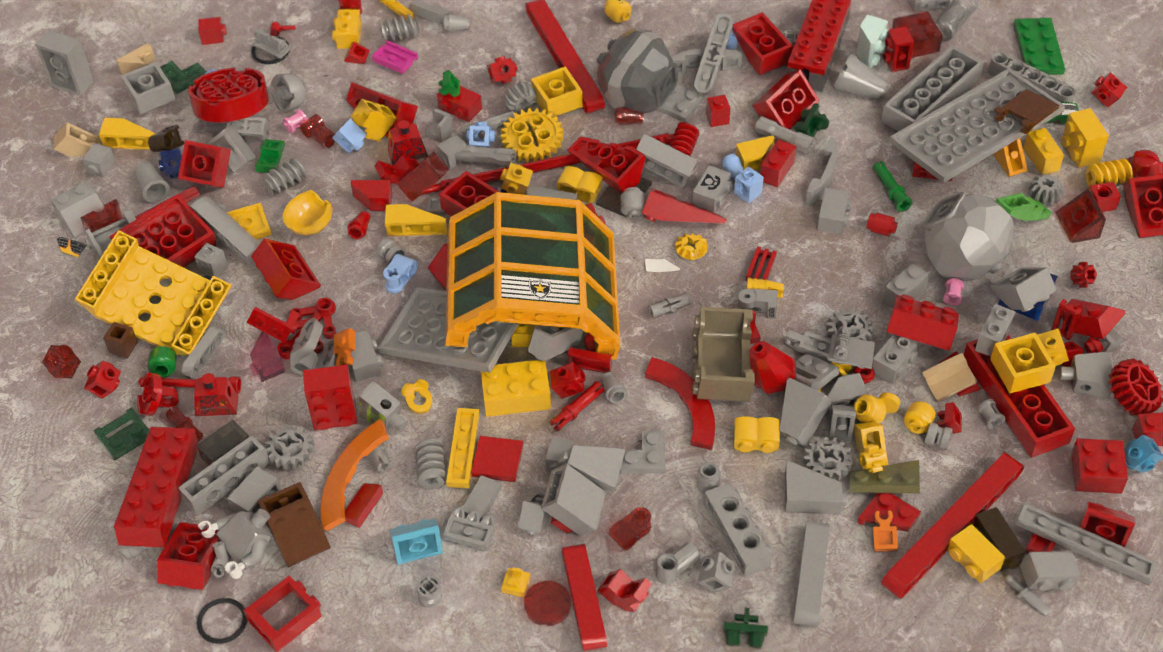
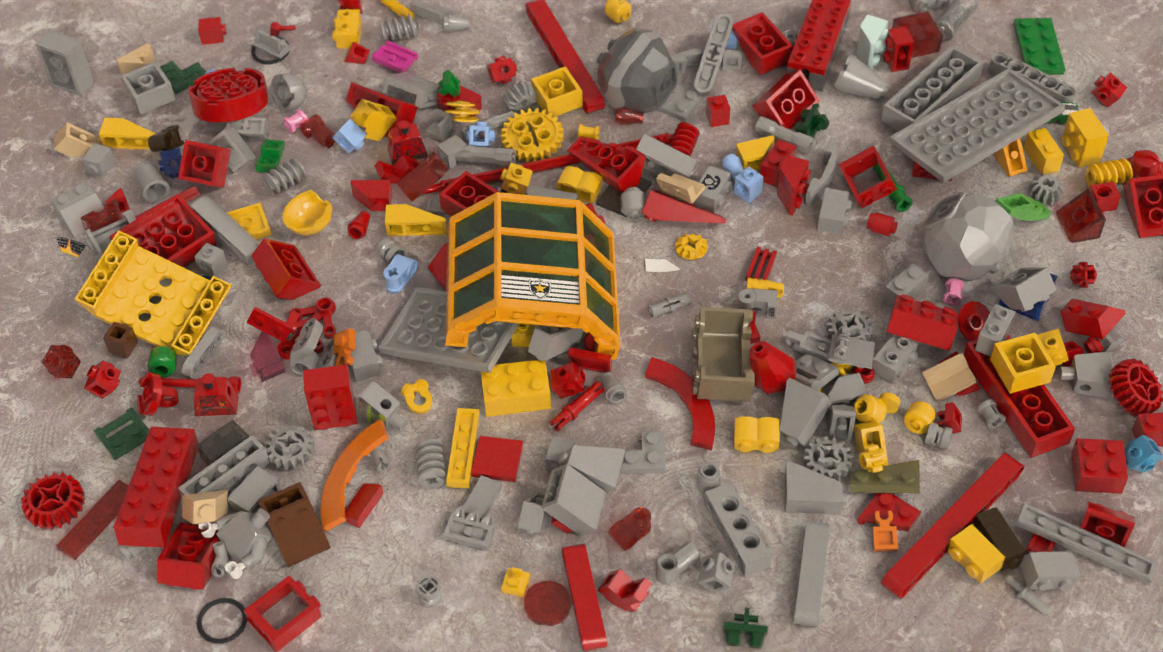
clear red pin [166,406,203,441] -> none
medium azure slope [390,518,443,565] -> none
reddish brown flag [994,89,1059,135] -> none
red tile [1051,299,1082,341] -> none
none -> red gear [21,471,85,530]
none -> clear red tile [56,480,129,560]
none -> red slope [105,188,130,217]
none -> tan slope [182,490,228,524]
none -> light grey panel [383,72,442,108]
none -> yellow piece [445,101,480,122]
none -> yellow bush [578,124,600,140]
none -> tan panel [656,173,705,204]
none -> red slope [777,154,811,216]
none -> red window [838,145,898,209]
none -> red dish [958,301,990,342]

